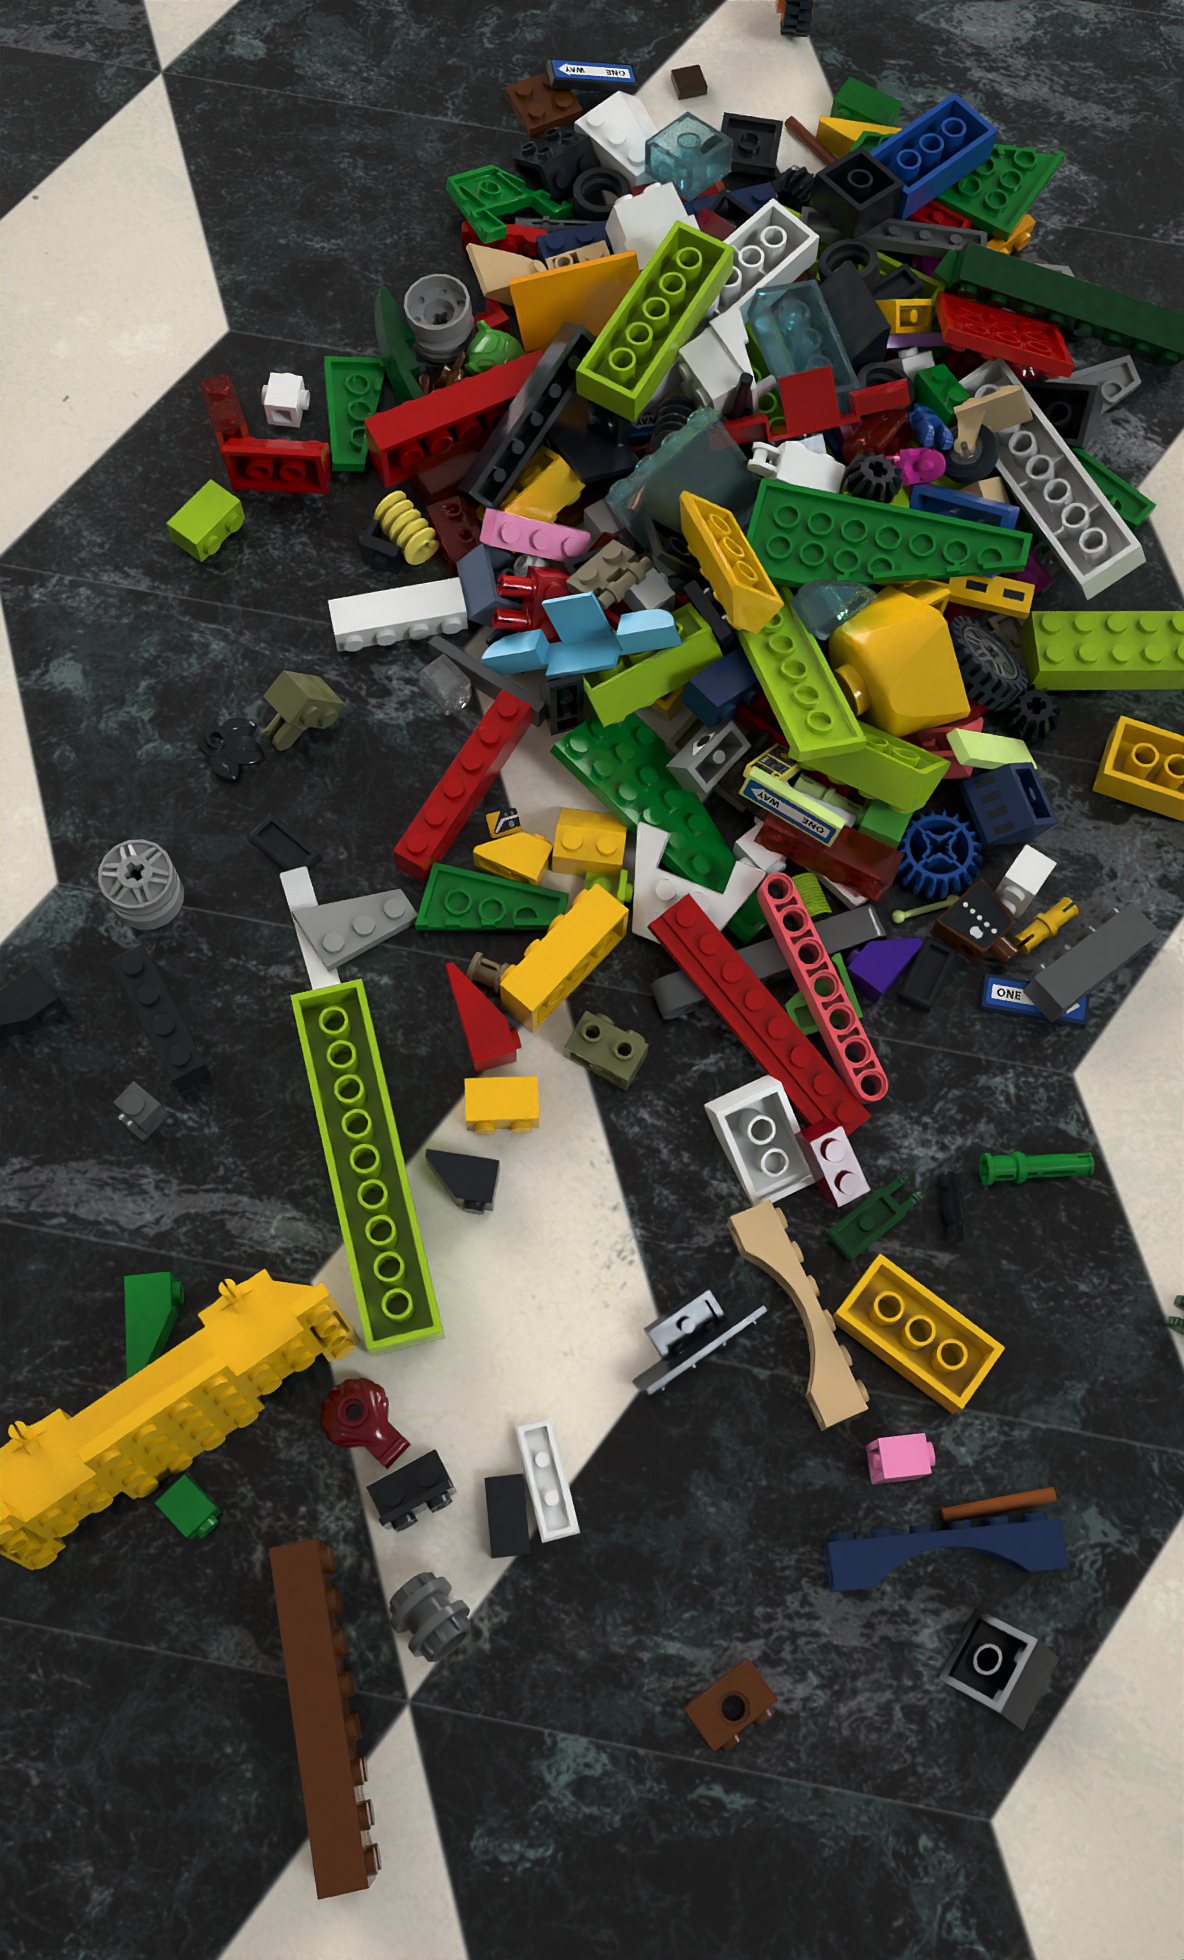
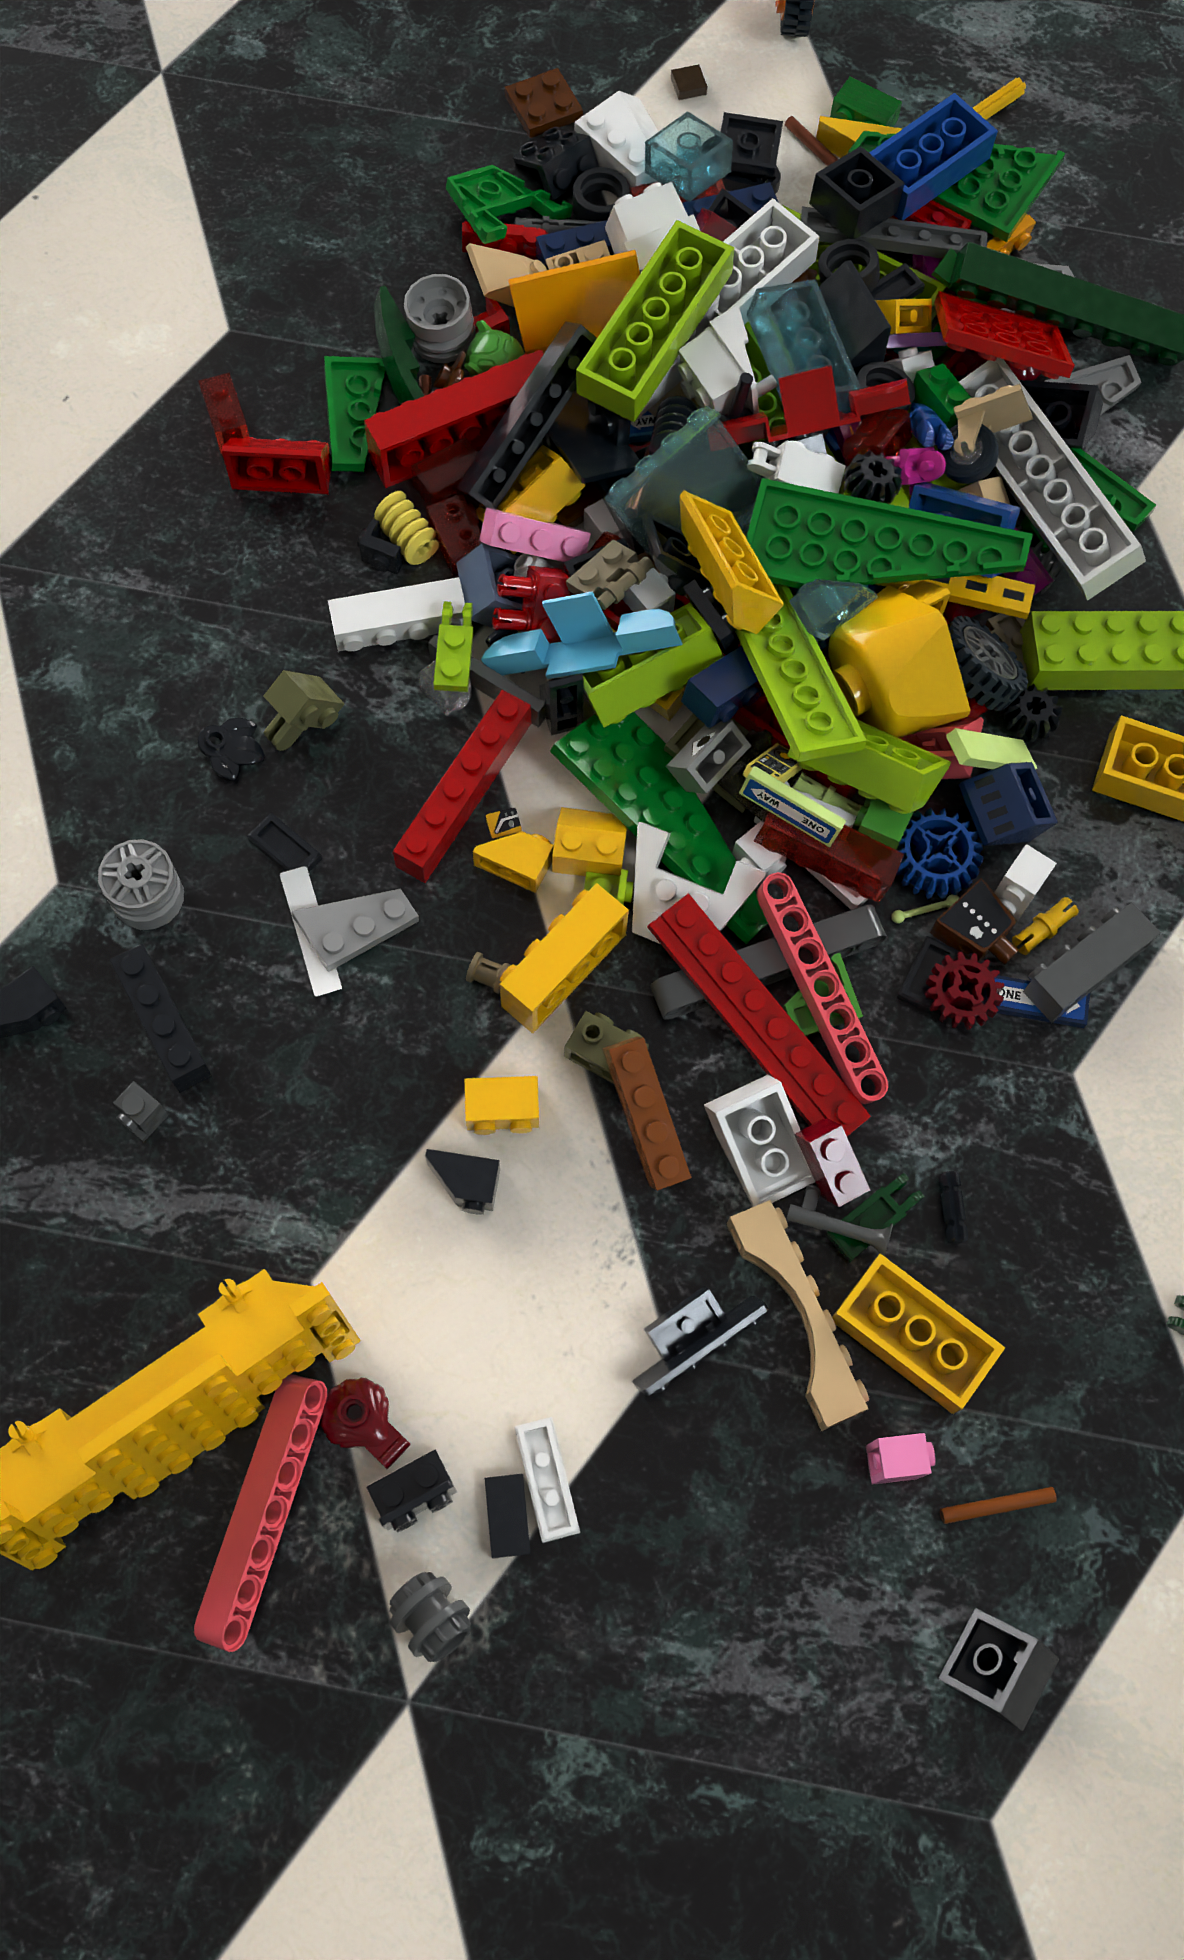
green slope [124,1271,184,1380] -> none
green brick [155,1474,222,1539] -> none
lime brick [166,479,245,563] -> none
white brick [262,372,310,428] -> none
reddish brown brick [269,1538,382,1900] -> none
lime brick [290,979,445,1357] -> none
green wing [415,862,569,930] -> none
red slope [446,962,522,1073] -> none
tile [546,58,639,94] -> none
reddish brown brick [682,1658,778,1752] -> none
black gear [774,165,815,214] -> none
lime piece [780,872,832,927] -> none
dark blue arch [823,1512,1069,1593] -> none
dark purple slope [844,938,924,1004] -> none
green pin [979,1151,1094,1185] -> none
none -> coral beam [194,1374,327,1652]
none -> lime hinge [433,601,473,692]
none -> dark orange brick [602,1036,692,1191]
none -> dark grey piece [786,1185,893,1256]
none -> dark red gear [925,952,1005,1030]
none -> yellow axle [972,78,1026,120]

